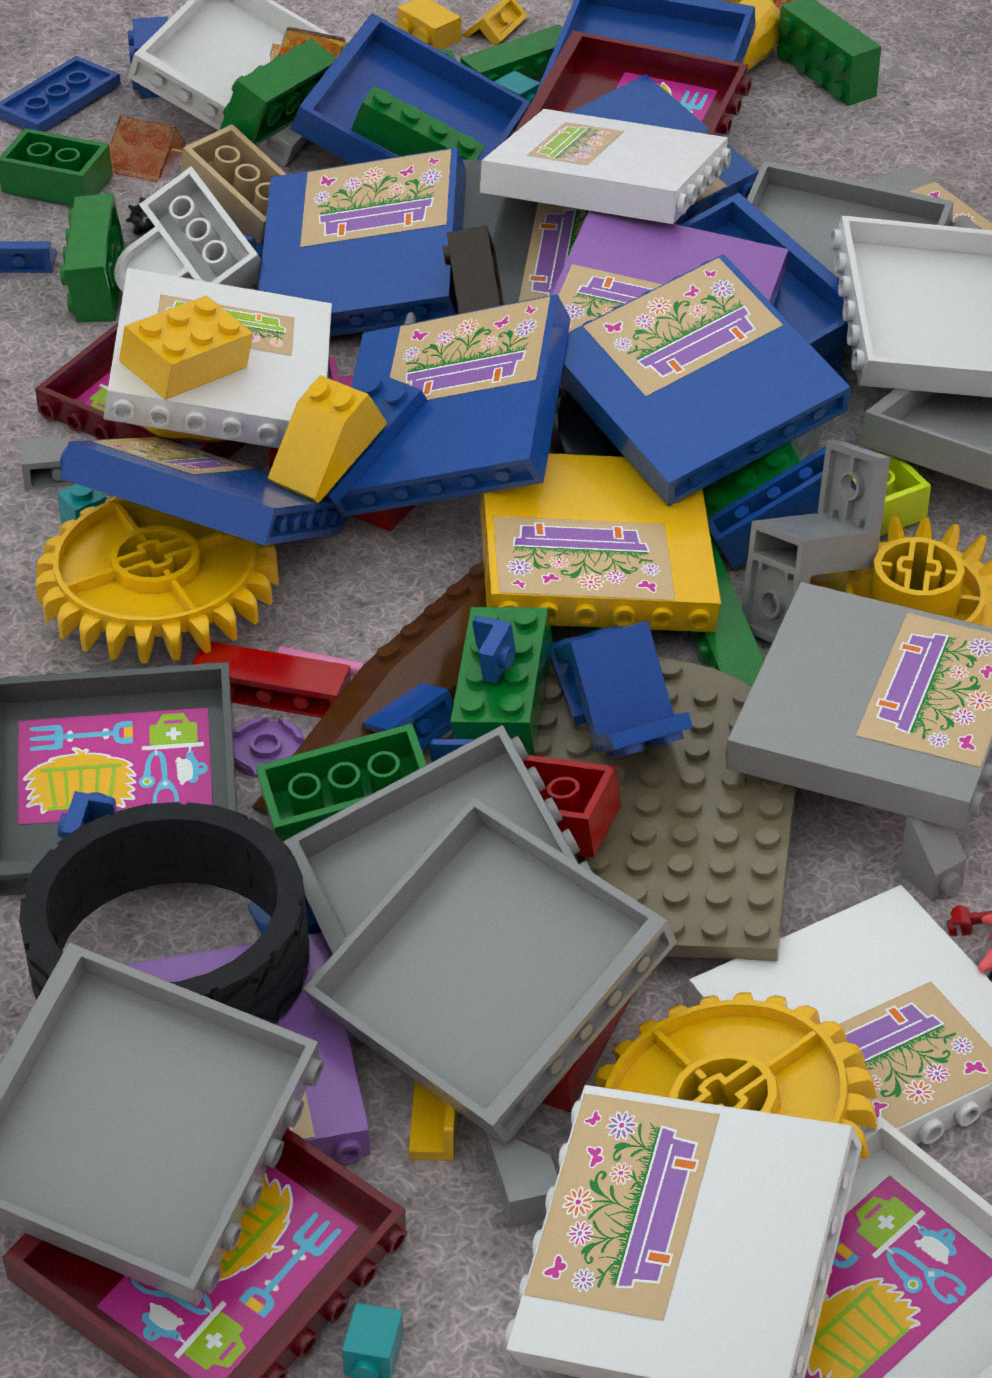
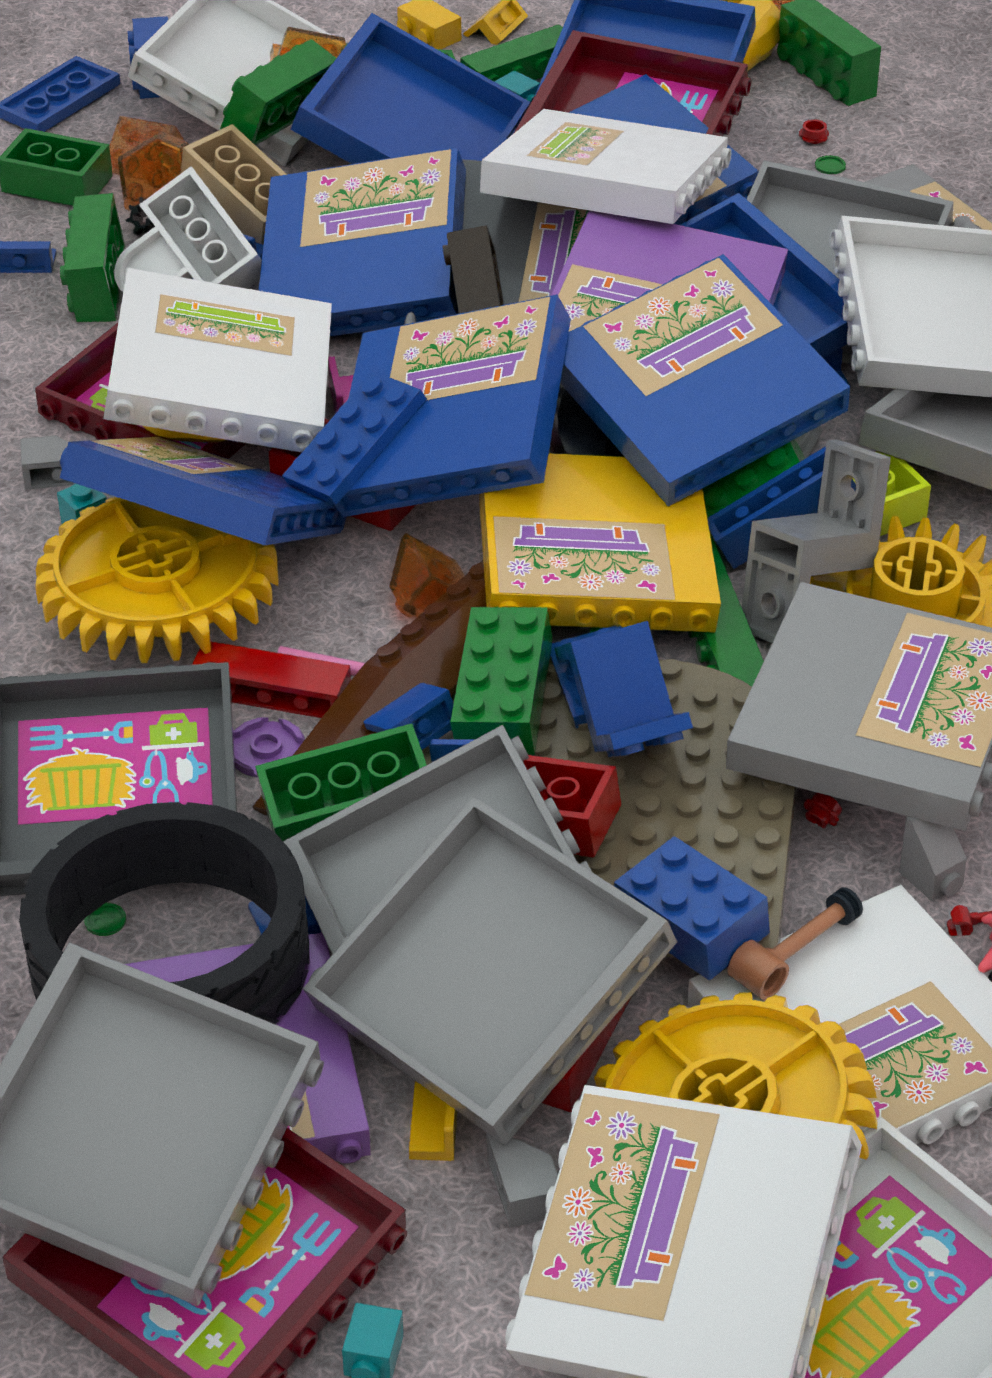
blue bracket [58,791,117,839] -> none
yellow brick [119,295,253,400] -> none
yellow slope [268,375,387,503] -> none
green brick [351,85,485,161] -> none
blue bracket [472,616,516,684] -> none
none -> green piece [84,903,126,936]
none -> clear orange bracket [118,131,189,211]
none -> clear orange slope [389,533,465,618]
none -> blue brick [614,836,770,981]
none -> nougat piece [727,887,863,1000]
none -> red plate [799,119,829,144]
none -> red plate [804,793,842,829]
none -> green piece [815,155,846,174]

